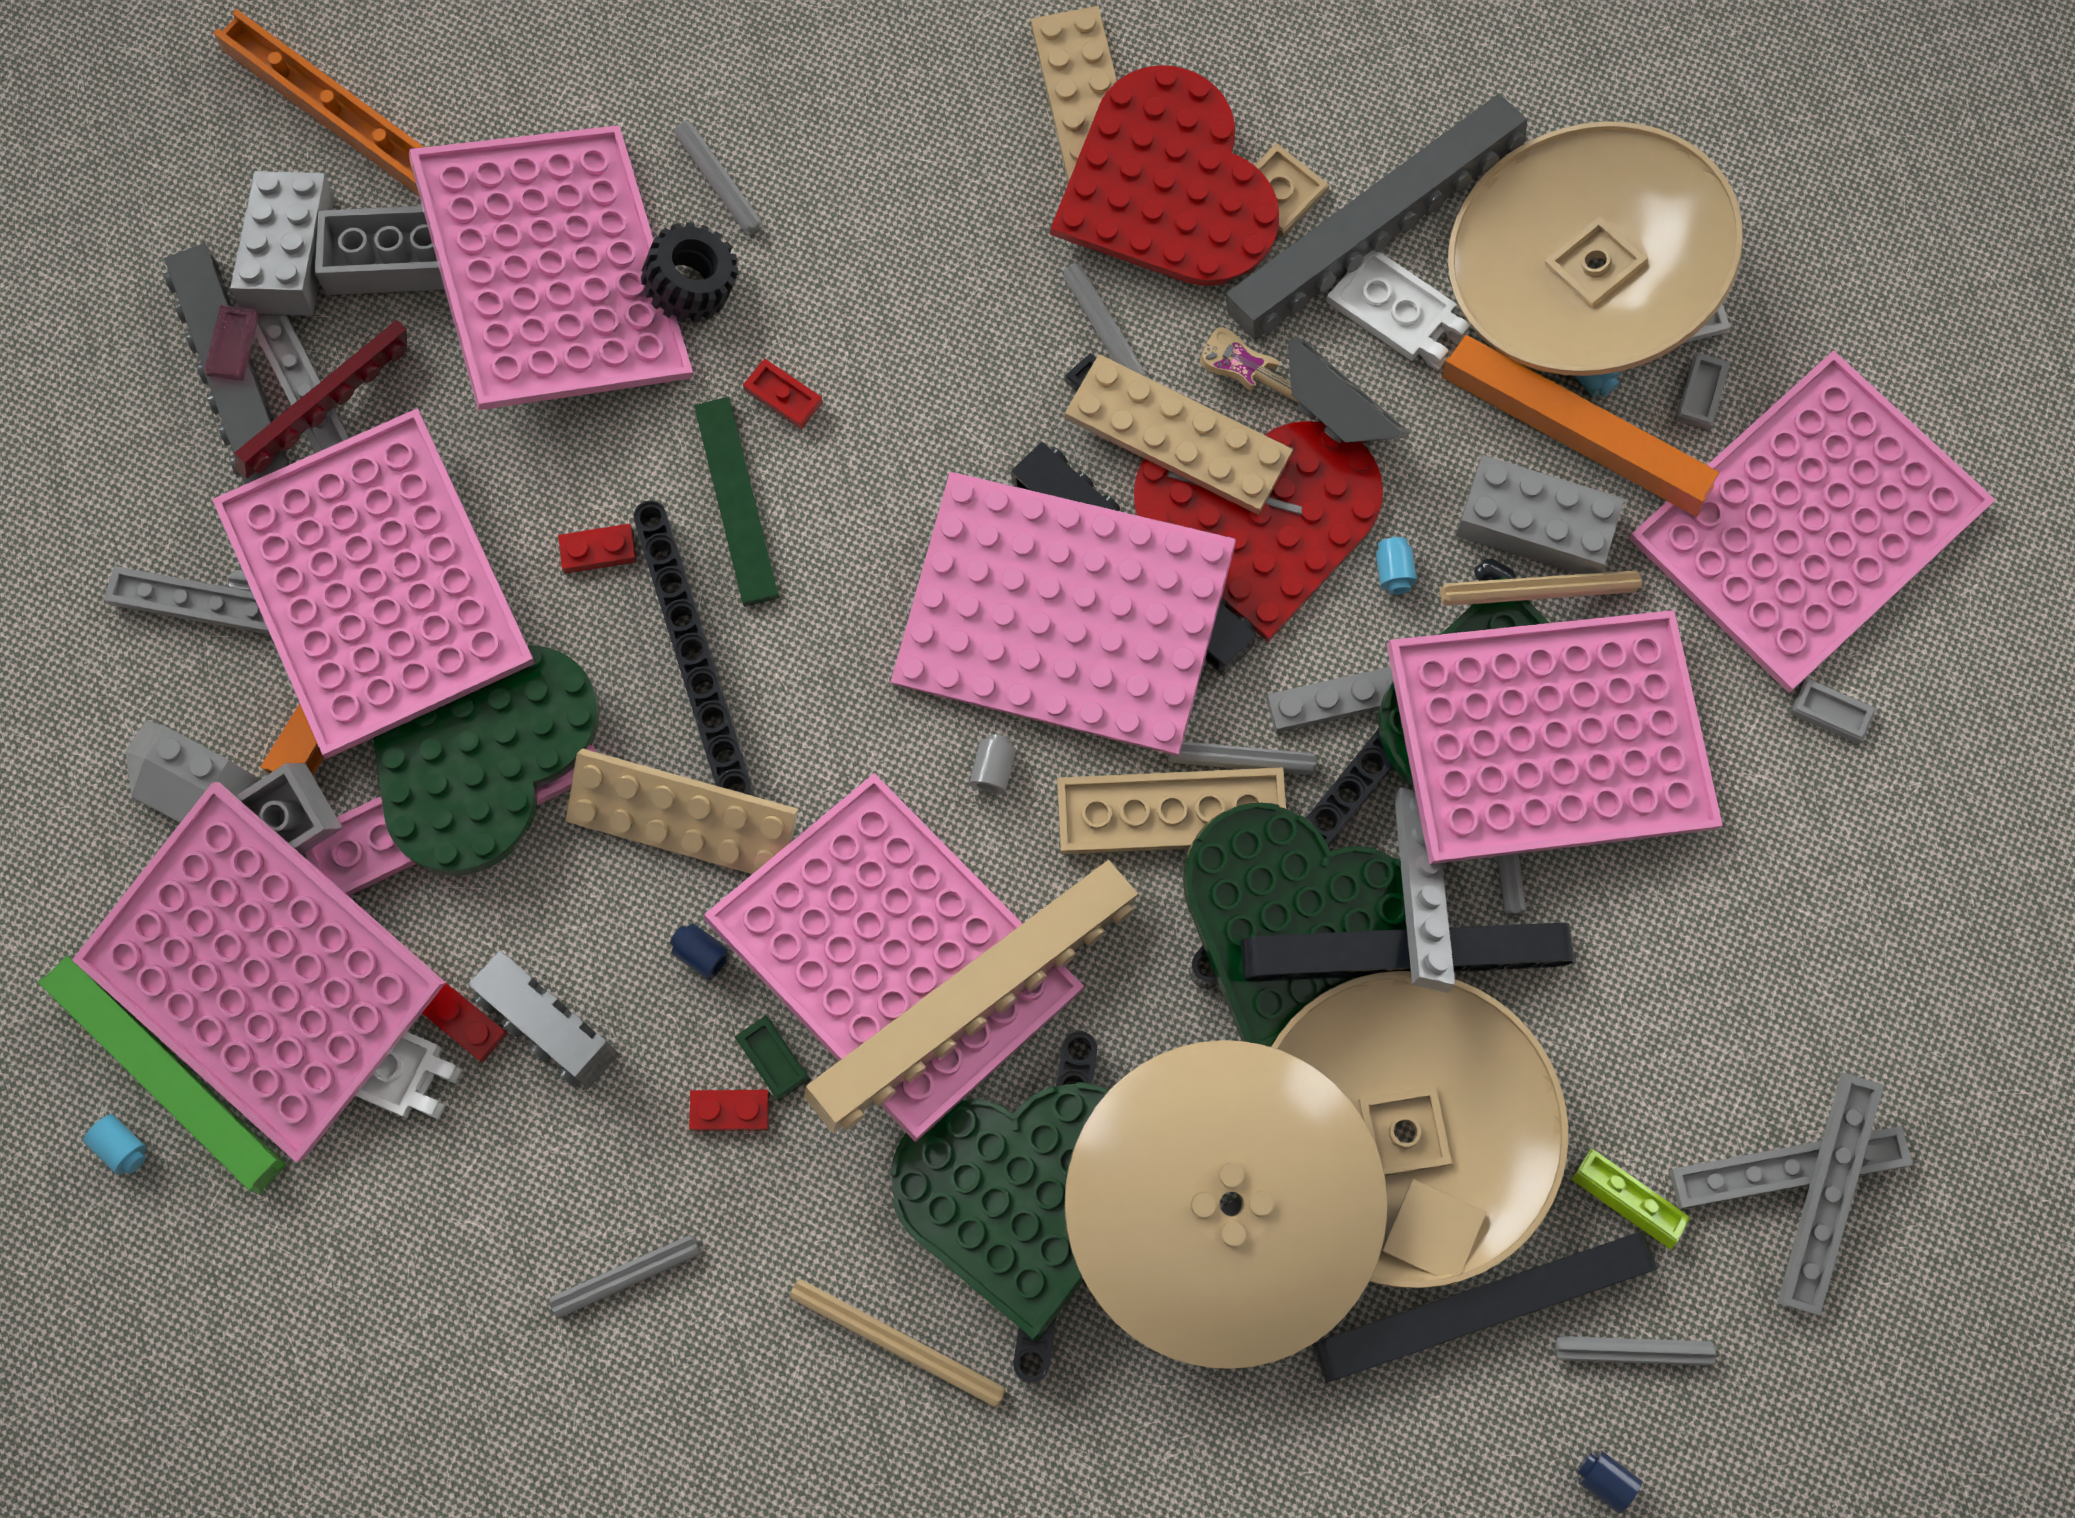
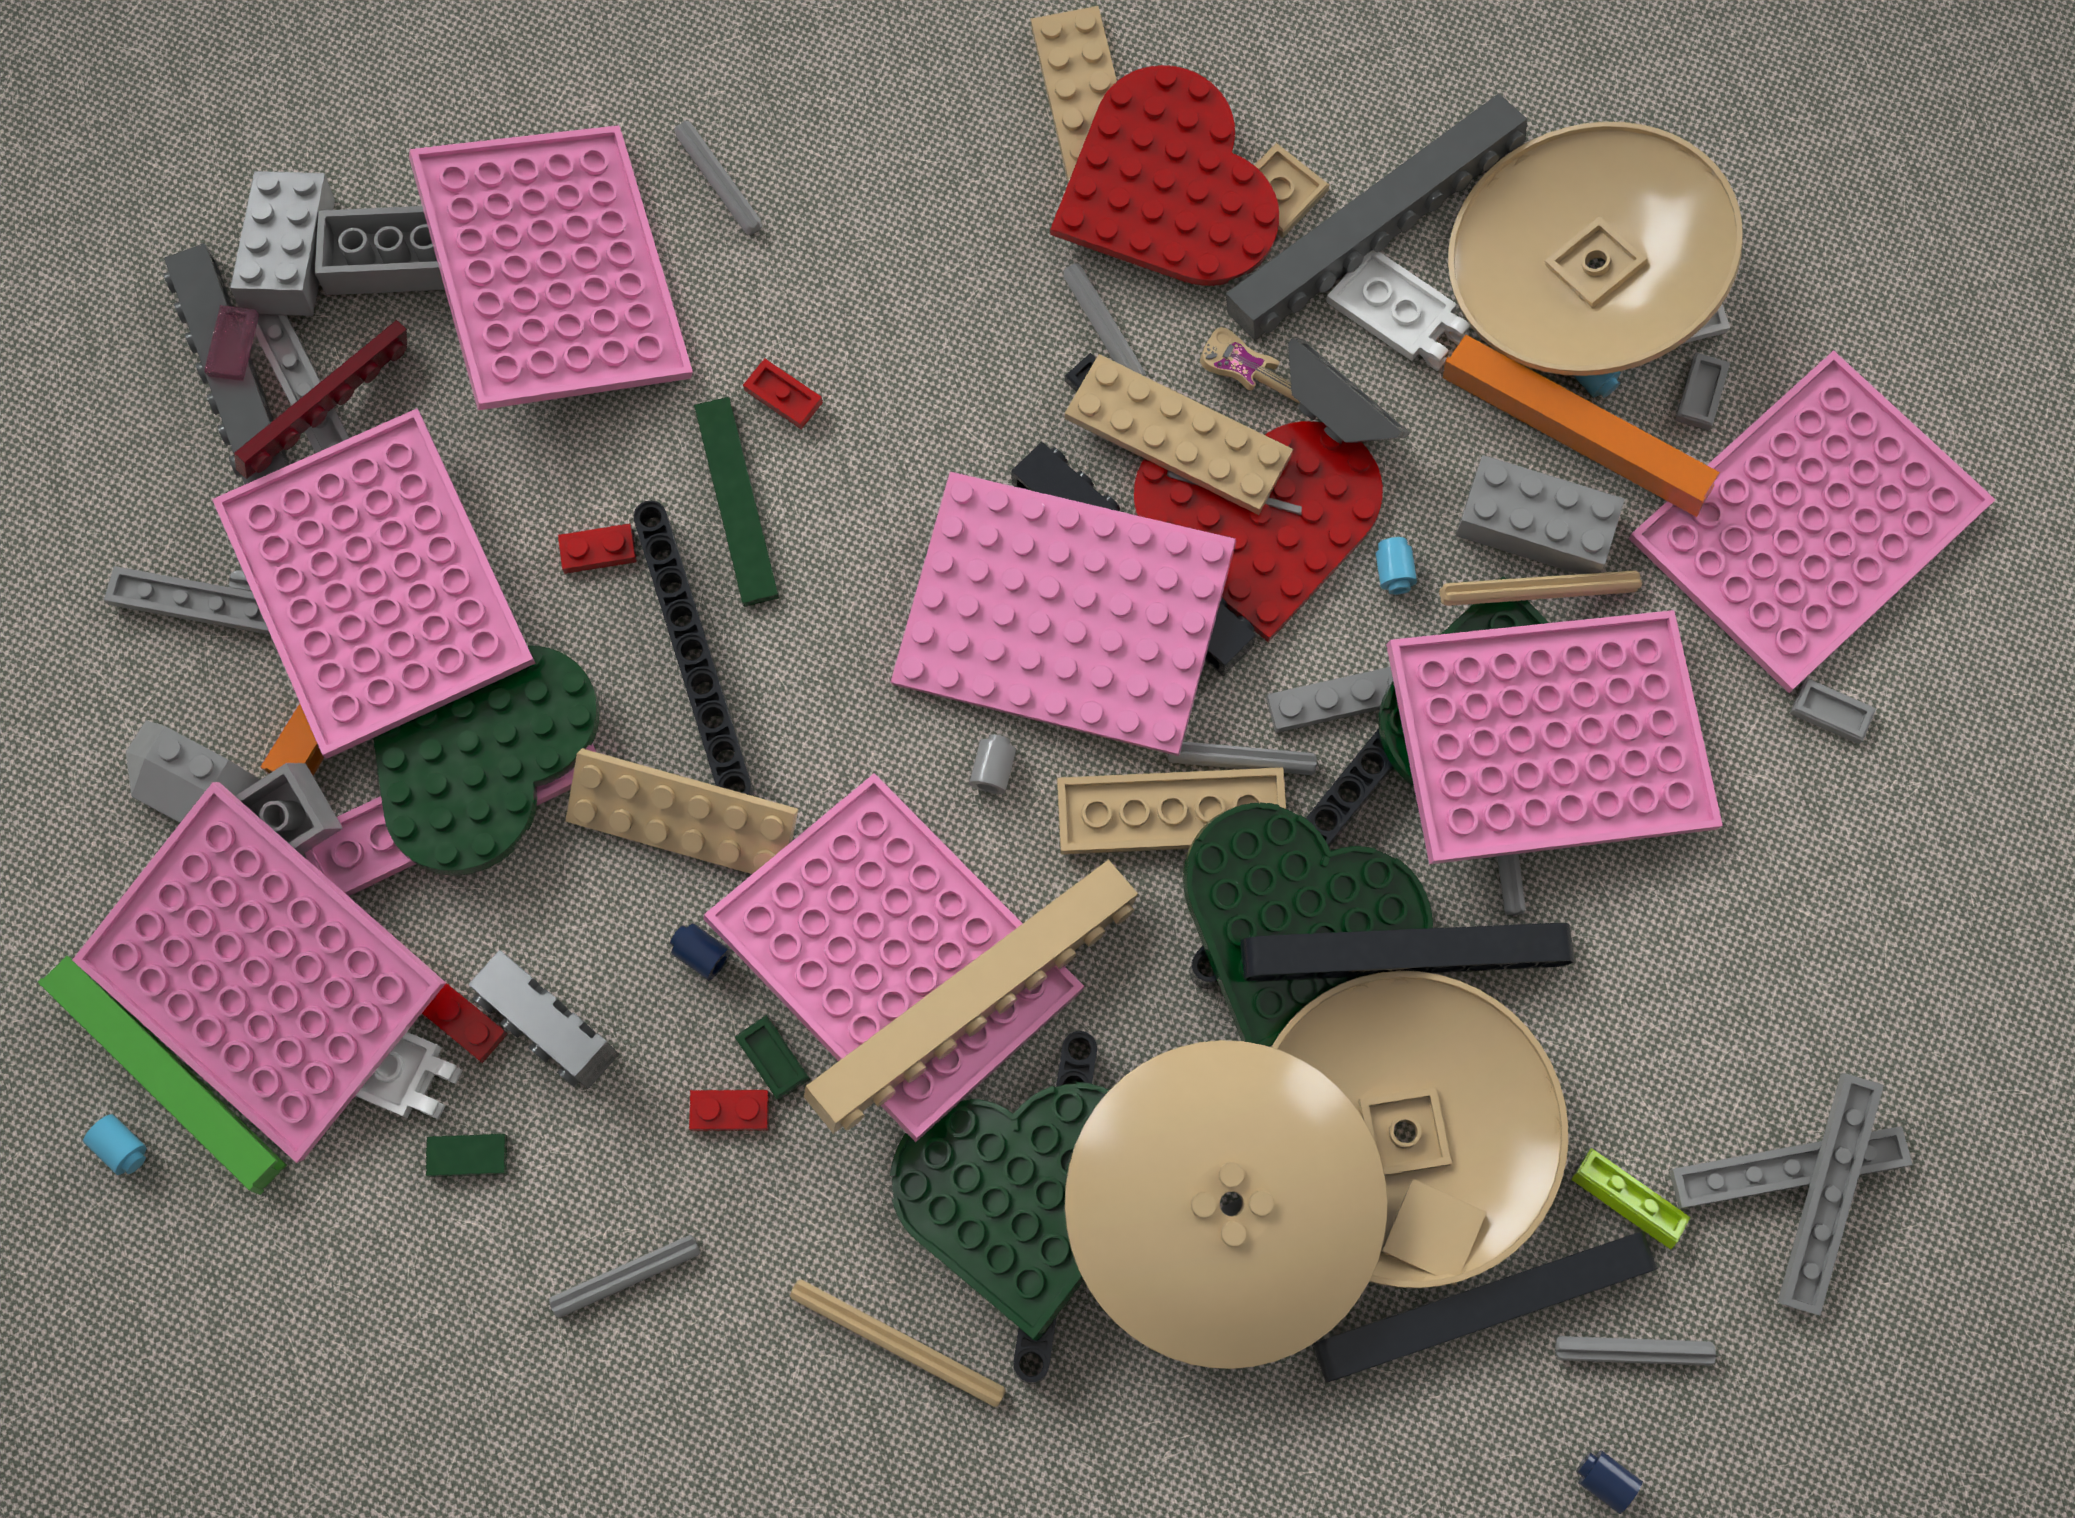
orange tile [213,9,424,197] -> none
black tyre [641,222,738,323] -> none
light grey plate [1394,787,1455,993] -> none
black arm [1474,558,1516,581] -> none
none -> dark green tile [426,1134,507,1177]

